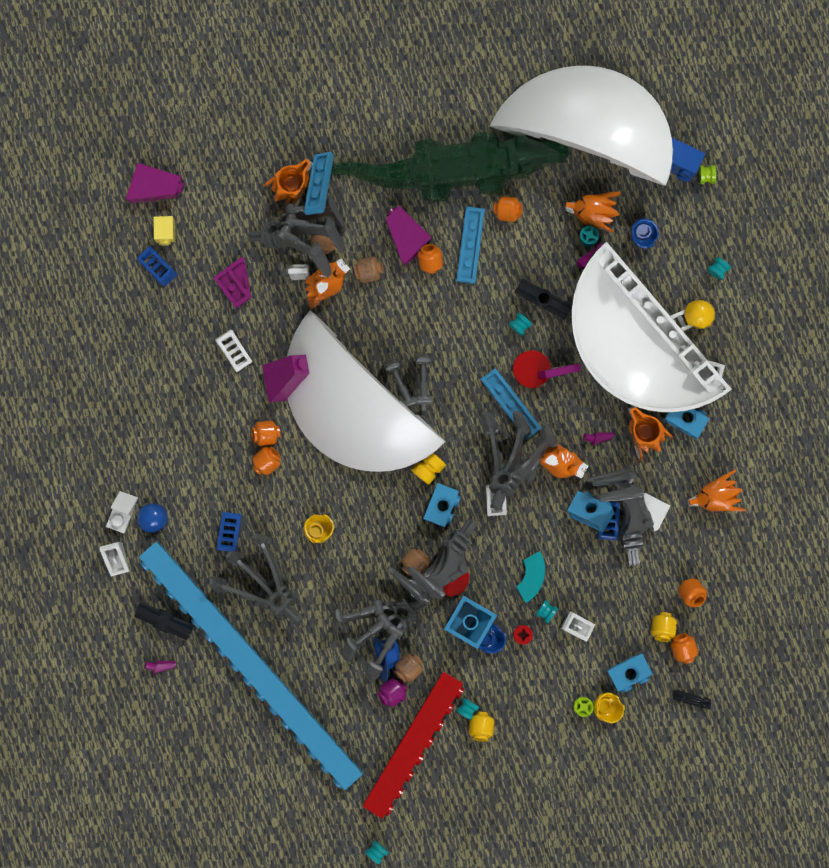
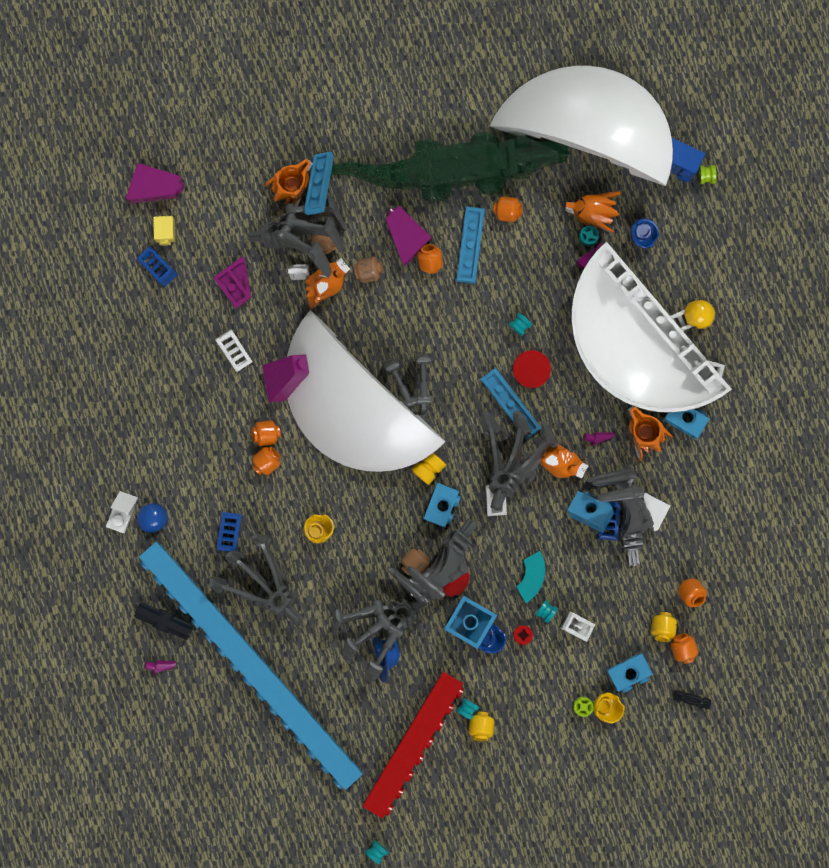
white slope [100,542,129,576] -> none
magenta head [377,678,407,707] -> none
medium nougat head [394,654,423,683] -> none
black piece [514,278,572,320] -> none
magenta tile [538,363,581,379] -> none
orange piece [688,470,746,512] -> none
teal wheel [707,257,731,280] -> none

